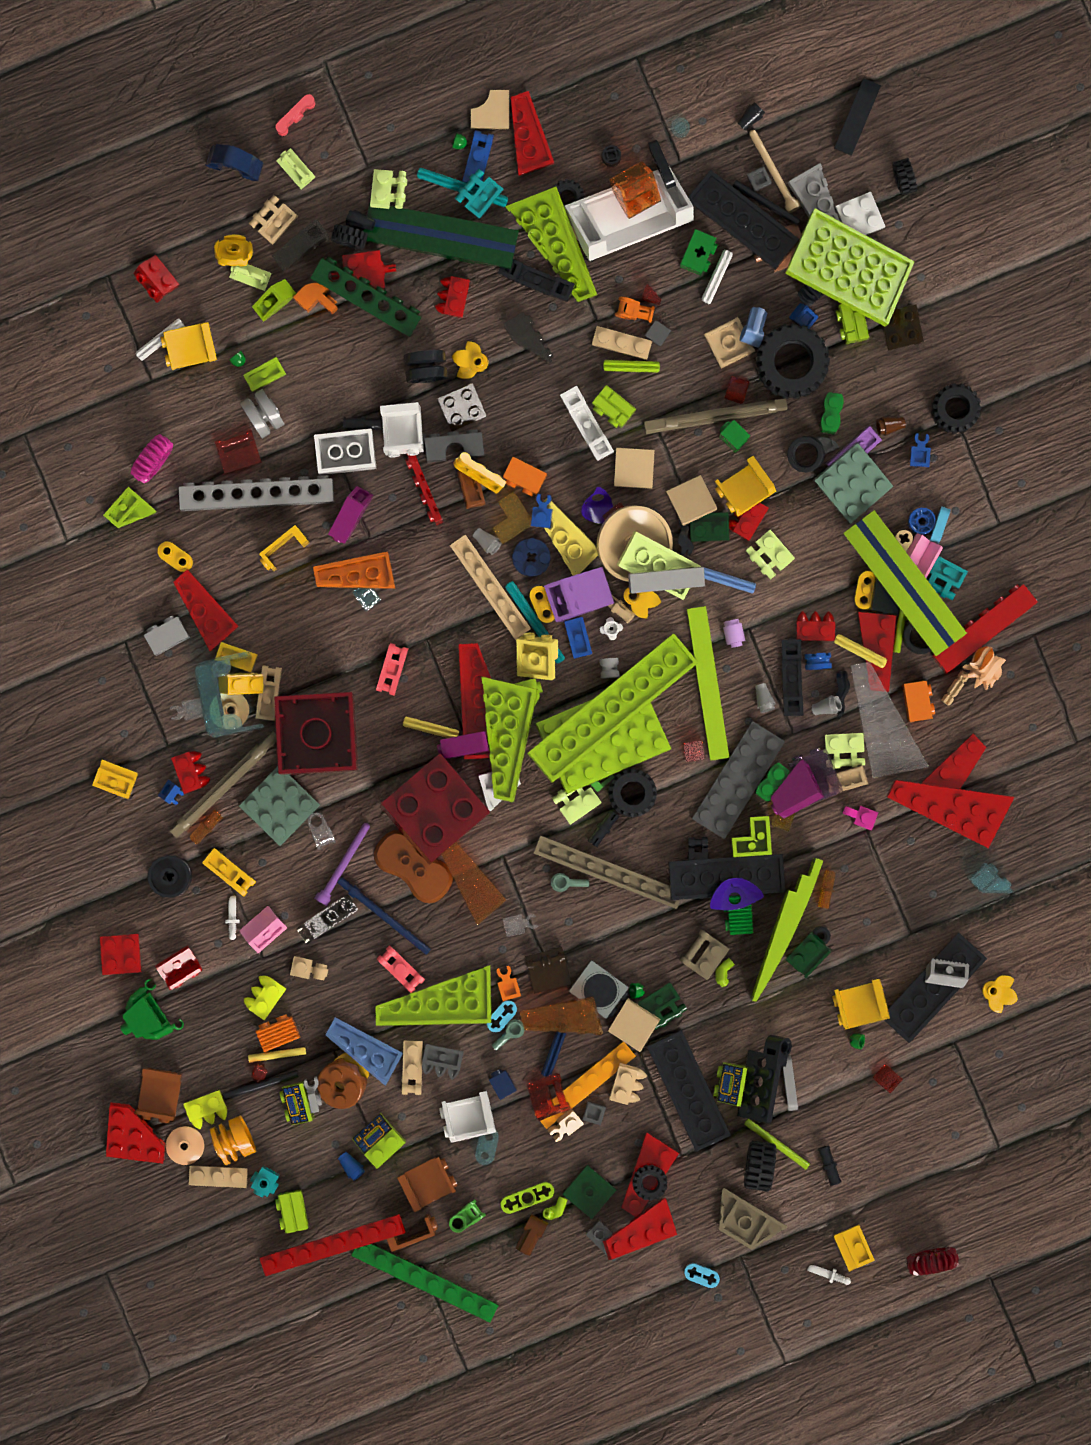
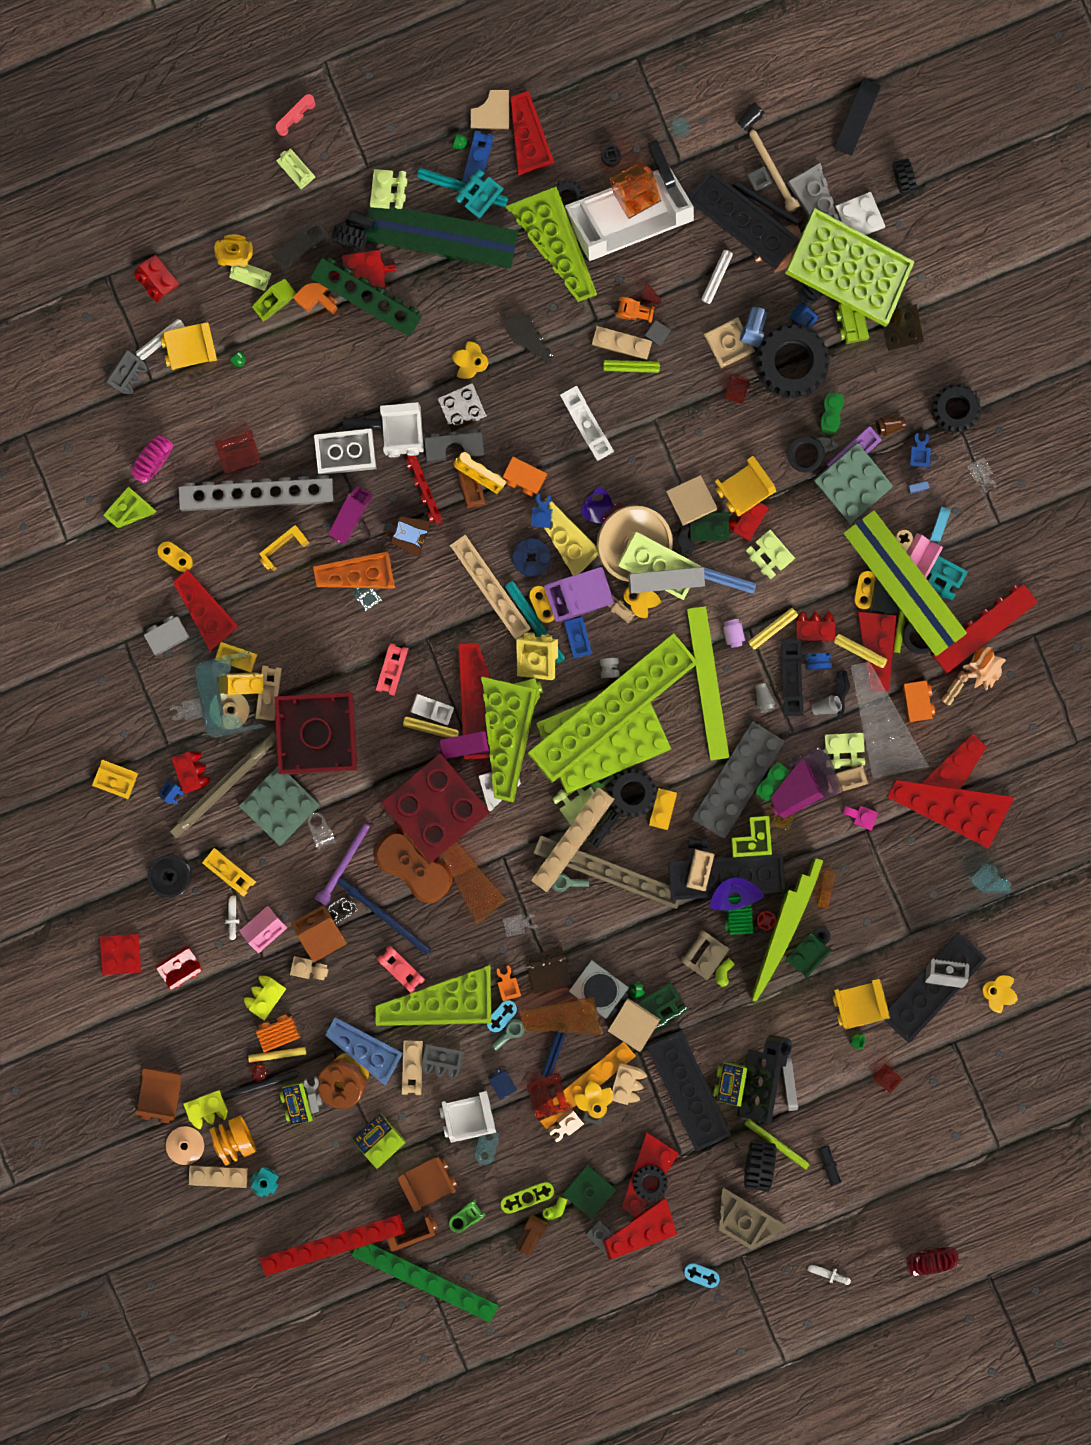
red plate [106,1102,166,1164] -> none
green torso [120,979,184,1040] -> none
clear orange axle [190,810,223,844] -> none
dark blue connector [205,144,263,182] -> none
light grey wheel [240,389,285,439] -> none
lime plate [243,357,286,392] -> none
tan plate [248,195,298,245] -> none
lime brick [275,1189,309,1234] -> none
blue cone [338,1152,365,1181] -> none
black wheel [404,350,448,383] -> none
red plate [435,276,470,318] -> none
light grey cone [473,528,502,555] -> none
clear yellow tile [492,491,532,545] -> none
black slope [498,259,575,302] -> none
lime brick [592,385,636,428] -> none
white plate [600,617,623,640] -> none
tan tile [614,448,654,489] -> none
dark tan piece [644,398,787,434] -> none
green brick [680,229,718,276] -> none
clear red slope [683,740,705,762] -> none
green brick [719,420,751,453] -> none
yellow plate [833,1224,875,1272] -> none
blue wheel [908,507,936,535] -> none
none -> dark grey plate [104,349,148,394]
none -> dark orange panel [291,905,347,963]
none -> torso [383,517,431,558]
none -> white slope [410,694,454,725]
none -> tan plate [531,787,614,892]
none -> yellow plate [574,1080,613,1118]
none -> yellow plate [649,788,677,830]
none -> tan plate [686,849,714,891]
none -> light yellow axle [748,608,798,649]
none -> red wheel [756,911,776,930]
none -> medium blue tile [907,481,929,494]
none -> clear plate [967,457,996,493]

